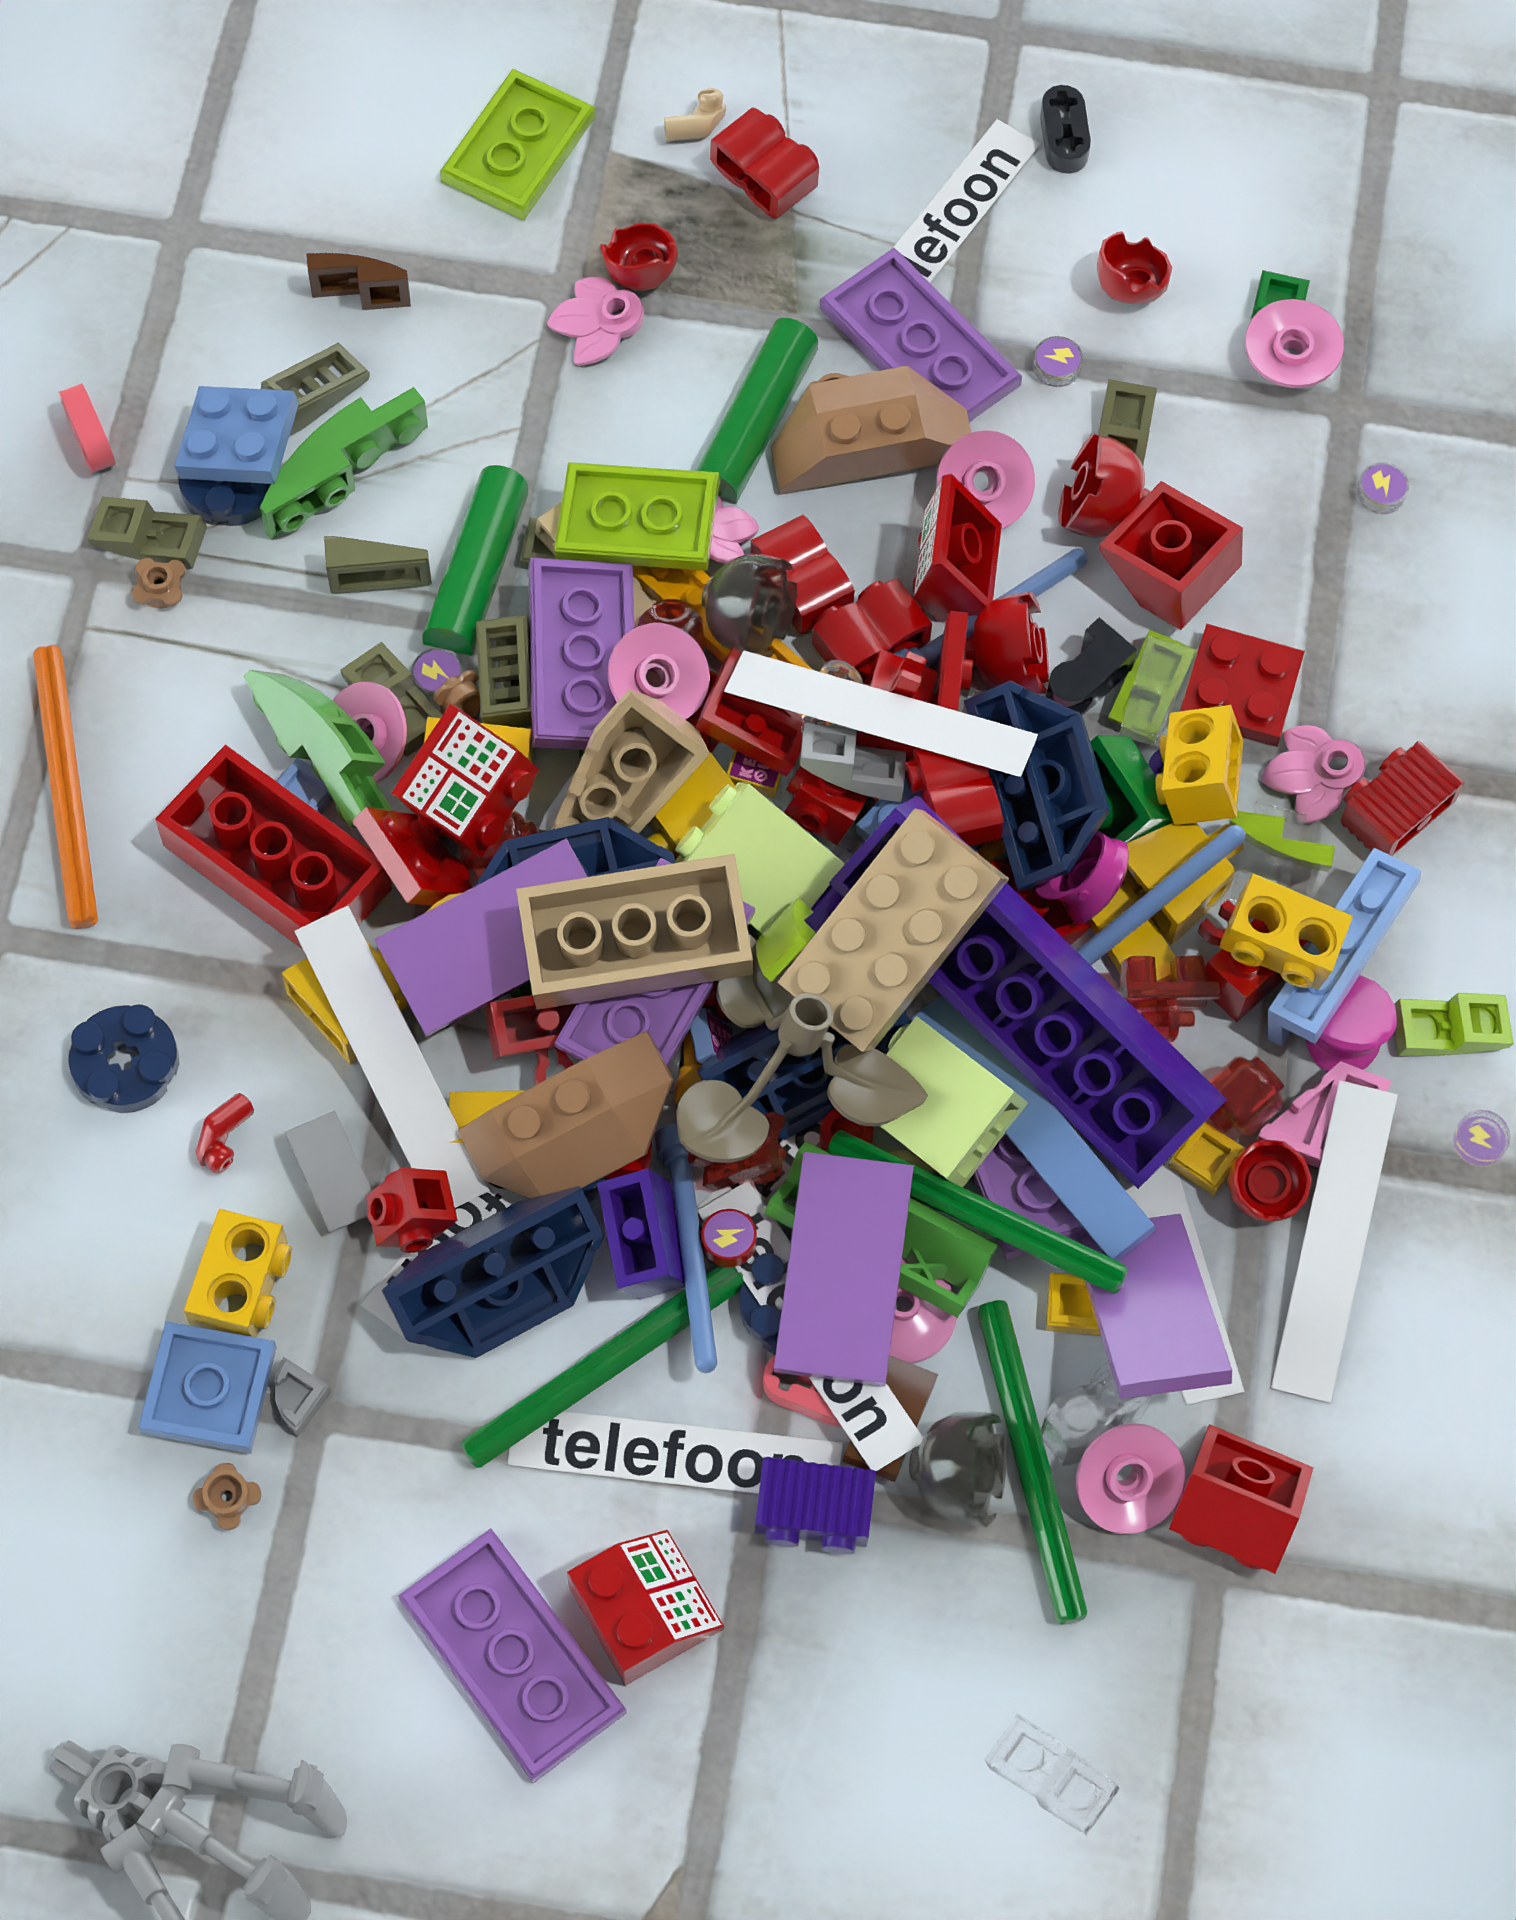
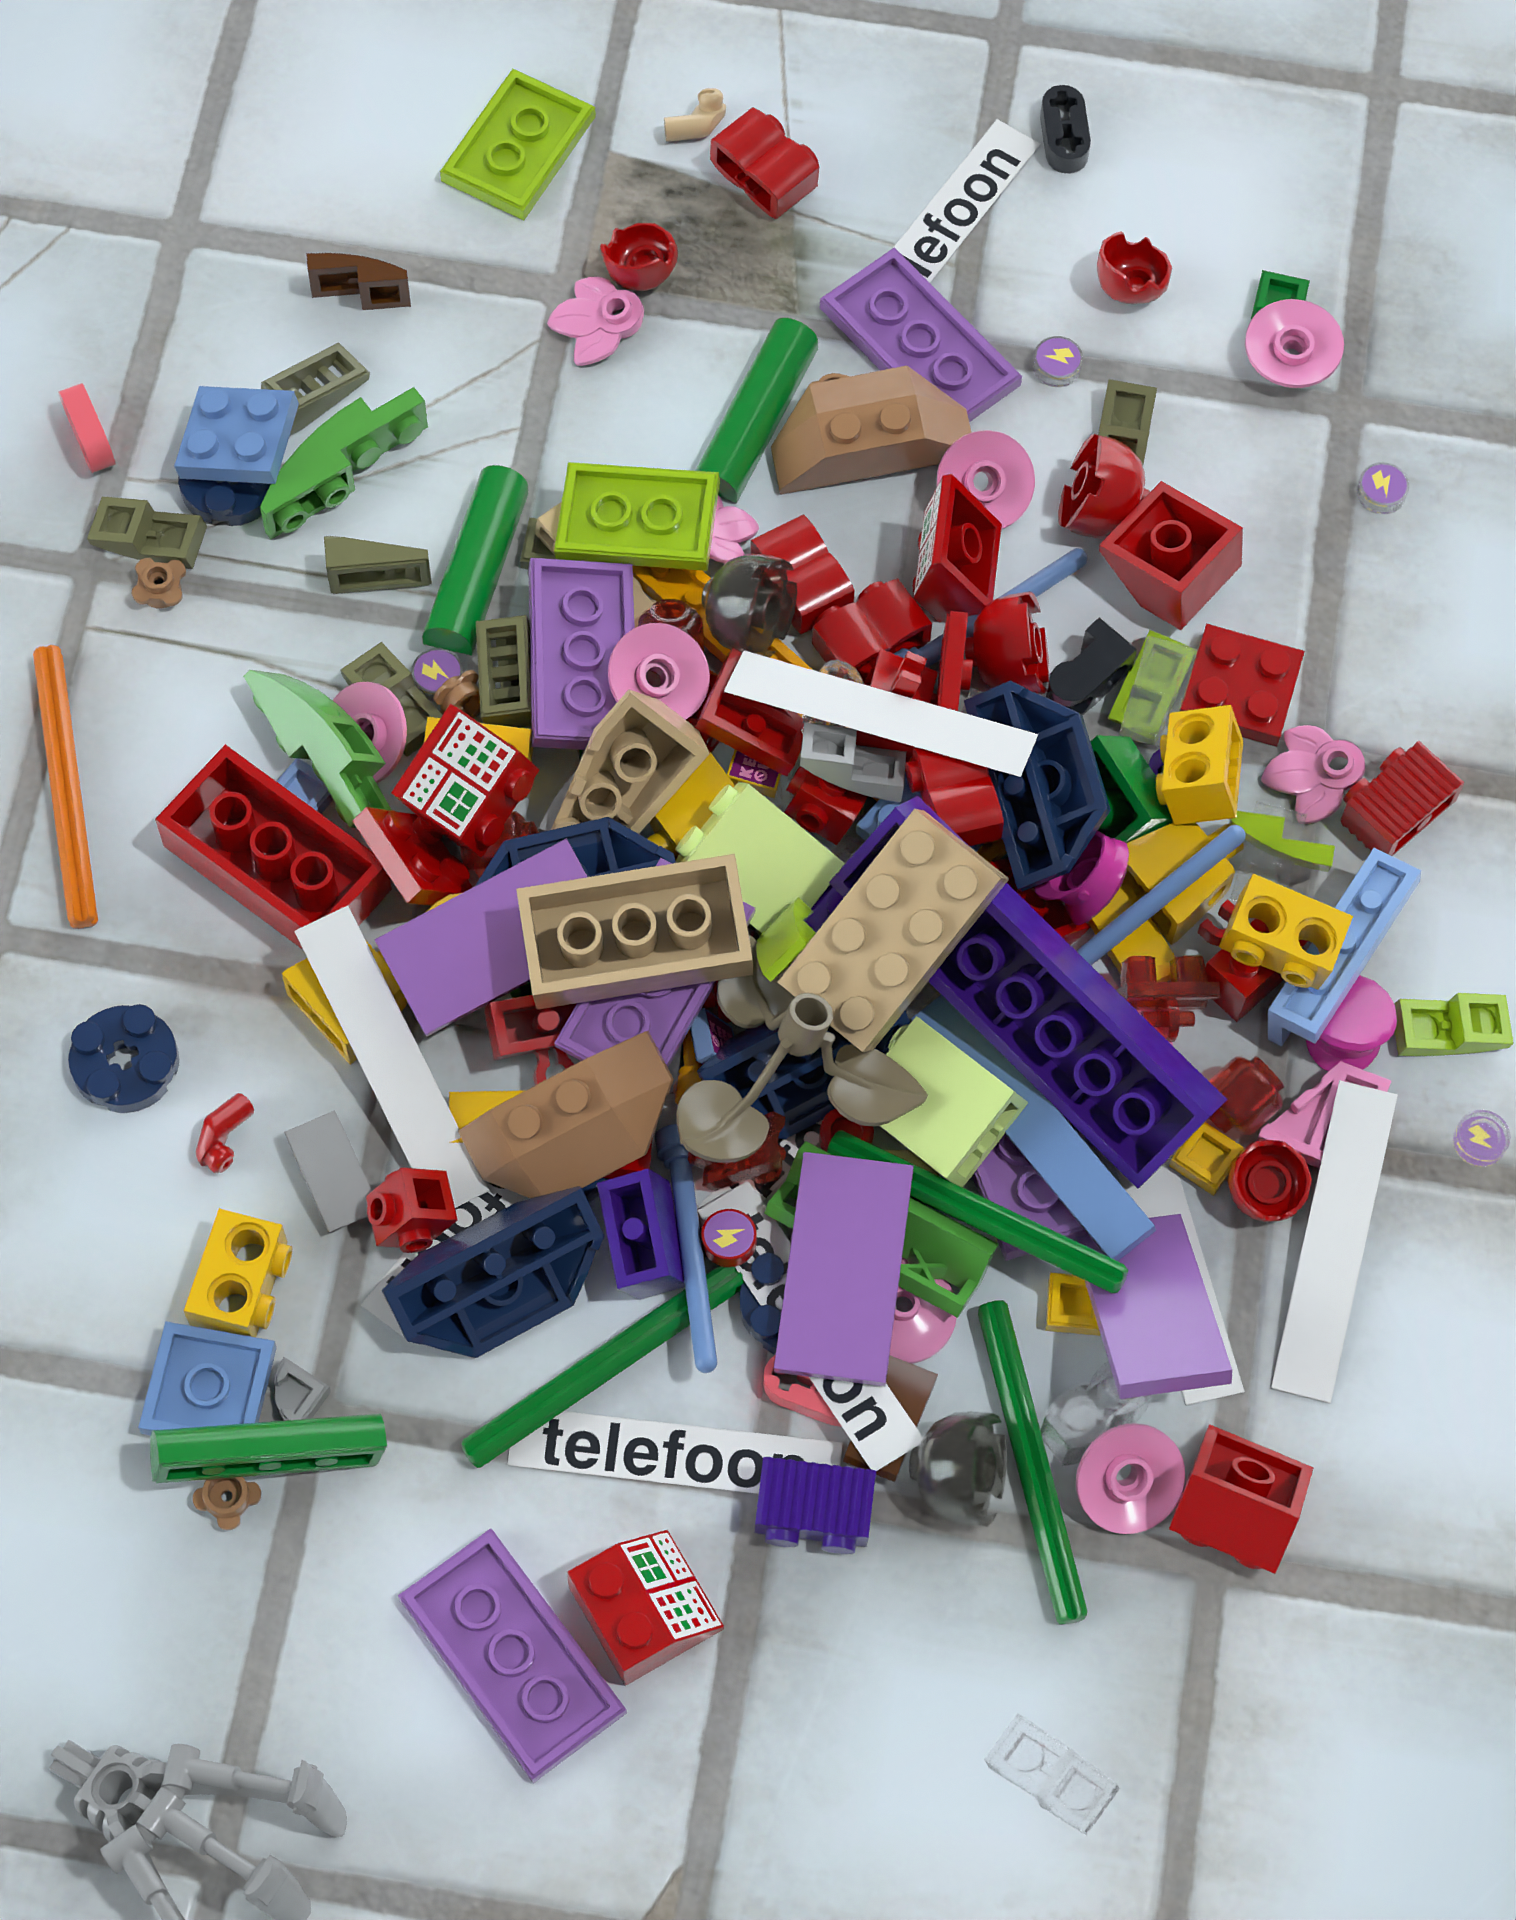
none -> green brick [150,1413,387,1483]

